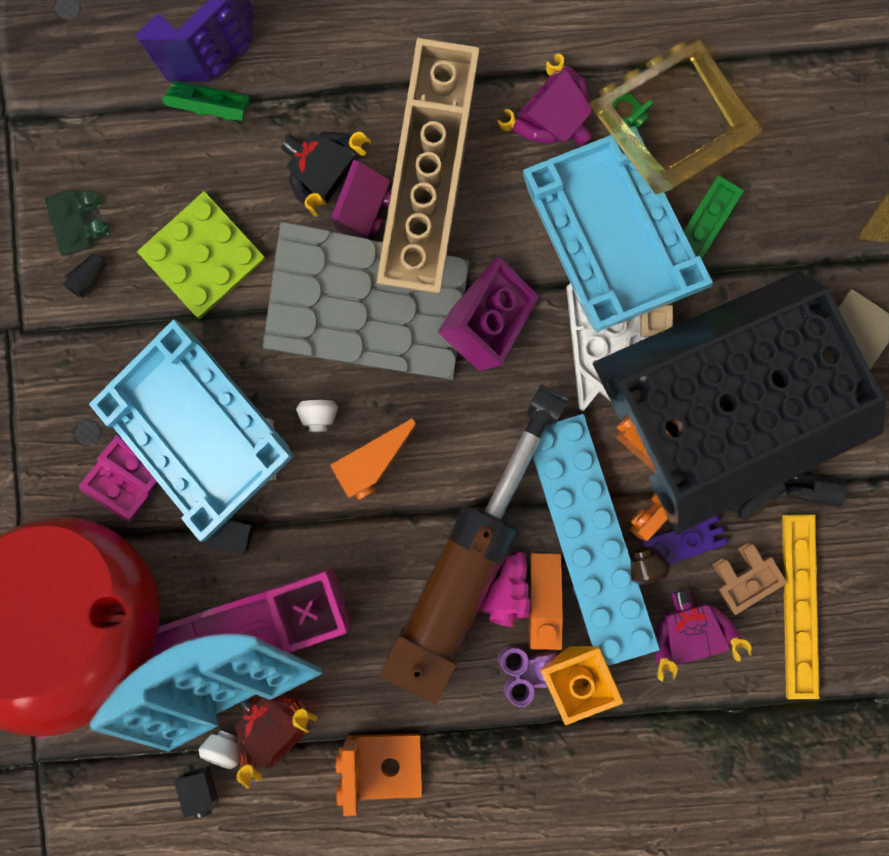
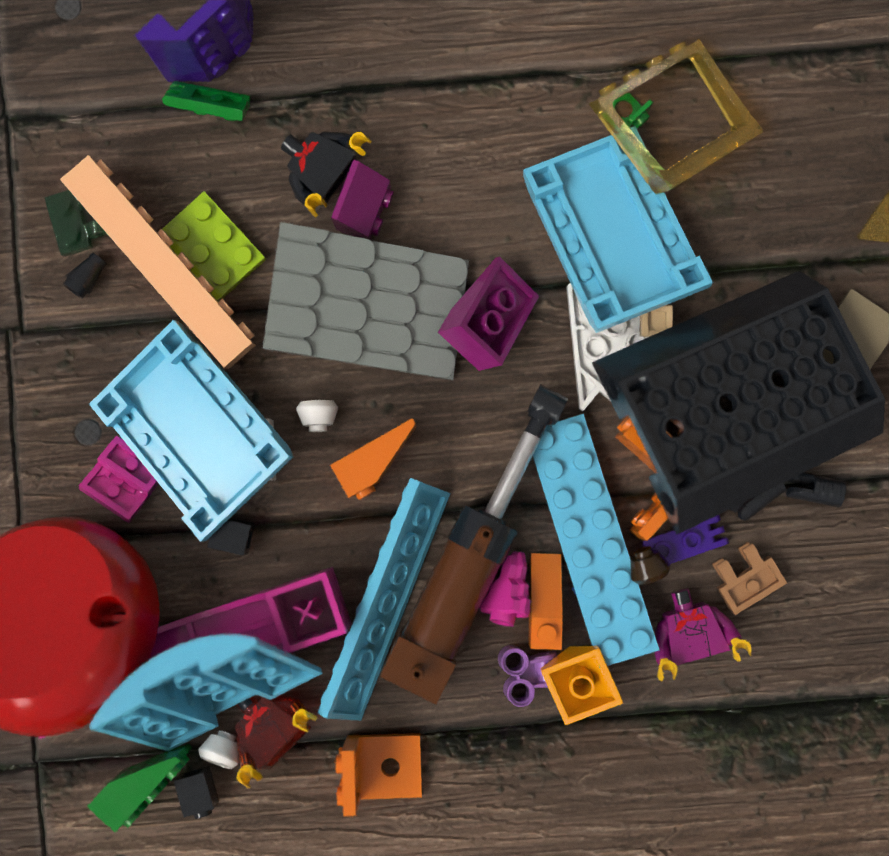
tan slope [377,38,479,294] -> none
magenta torso [497,54,592,146] -> none
green plate [683,175,744,260] -> none
yellow tile [782,515,819,699] -> none
none -> light nougat brick [60,155,256,369]
none -> green slope [87,744,193,832]
none -> medium azure plate [317,478,451,721]

